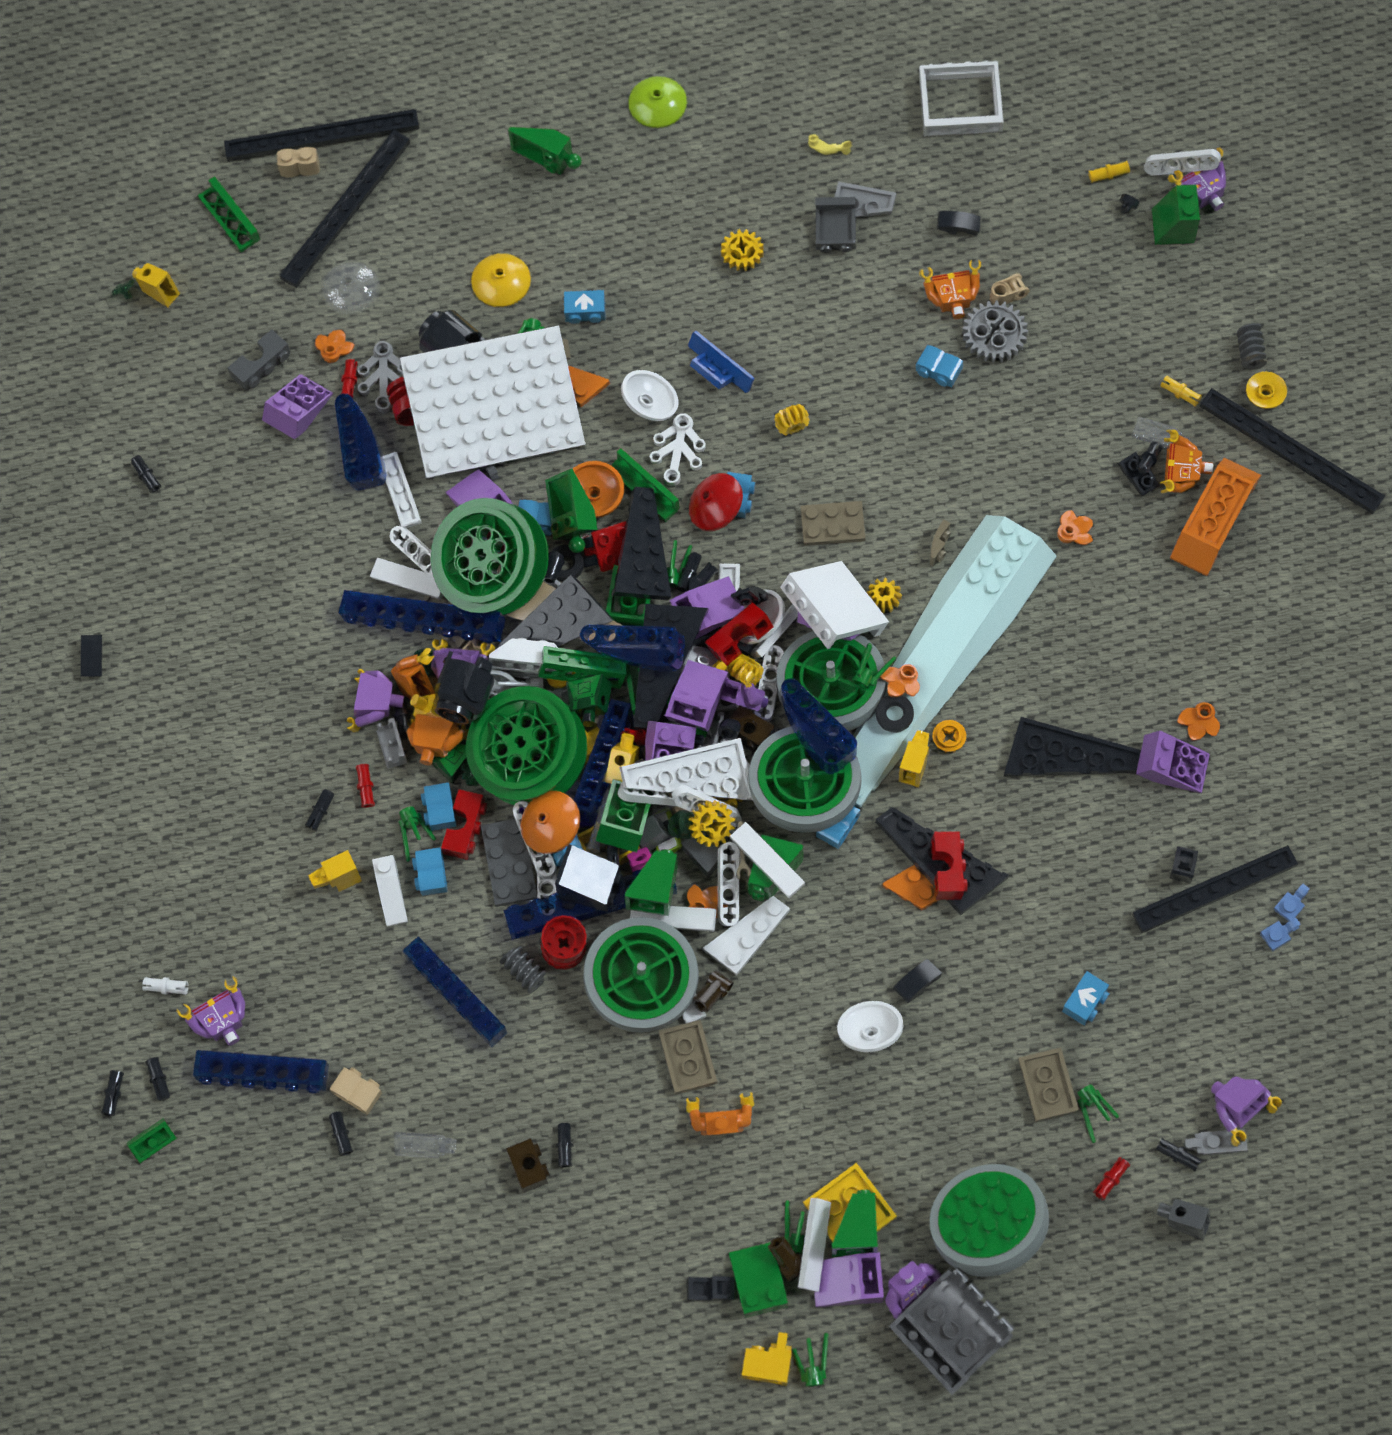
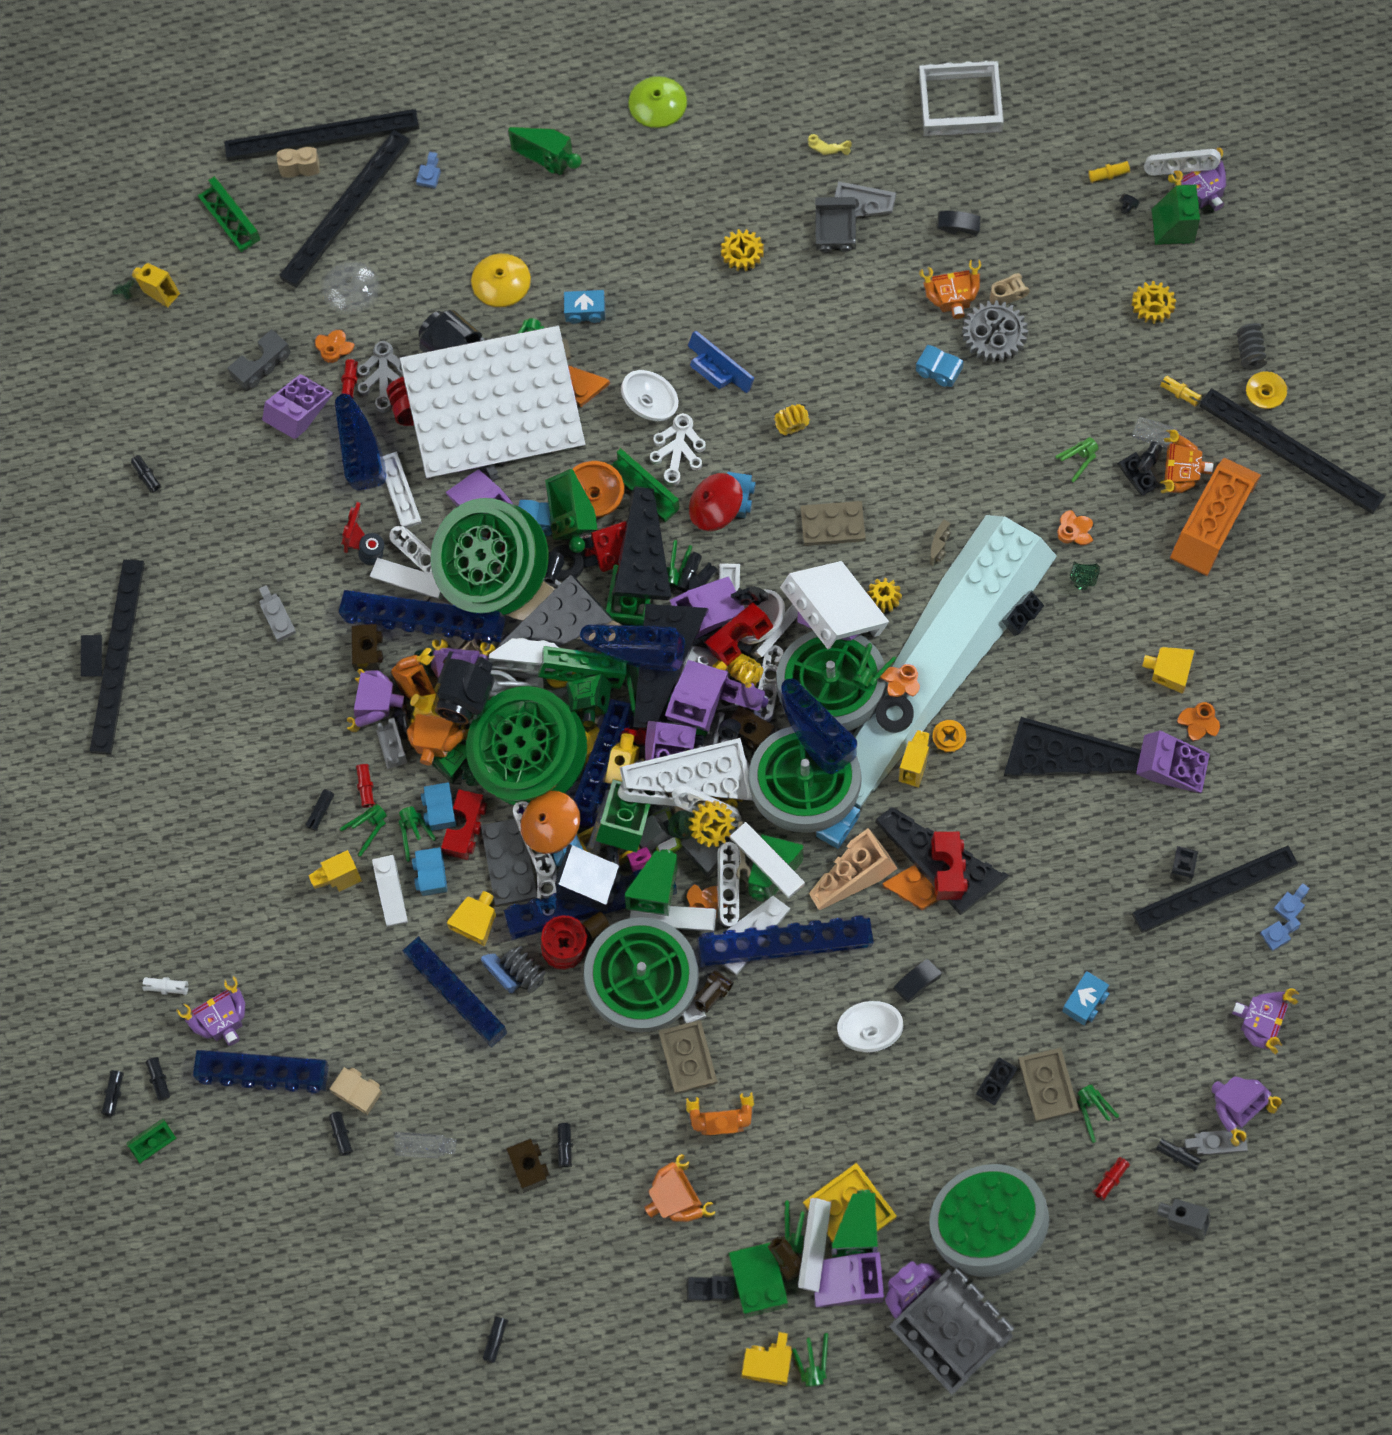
none -> black plate [90,559,145,755]
none -> light grey hinge [259,585,296,642]
none -> green plant [339,804,387,857]
none -> plate [341,502,384,565]
none -> dark brown brick [351,624,383,671]
none -> medium blue plate [416,152,441,189]
none -> yellow torso [447,891,496,946]
none -> medium blue slope [481,954,522,994]
none -> black axle [482,1316,508,1363]
none -> dark brown piece [581,912,610,941]
none -> orange torso [645,1154,716,1222]
none -> clear blue brick [697,915,874,967]
none -> light nougat wedge [809,828,898,910]
none -> black slope [976,1057,1018,1106]
none -> black slope [1002,590,1044,636]
none -> bright green plant [1055,437,1099,482]
none -> clear green piece [1070,561,1100,590]
none -> yellow gear [1131,281,1176,324]
none -> yellow torso [1142,647,1195,693]
none -> medium lavender torso [1232,988,1299,1054]

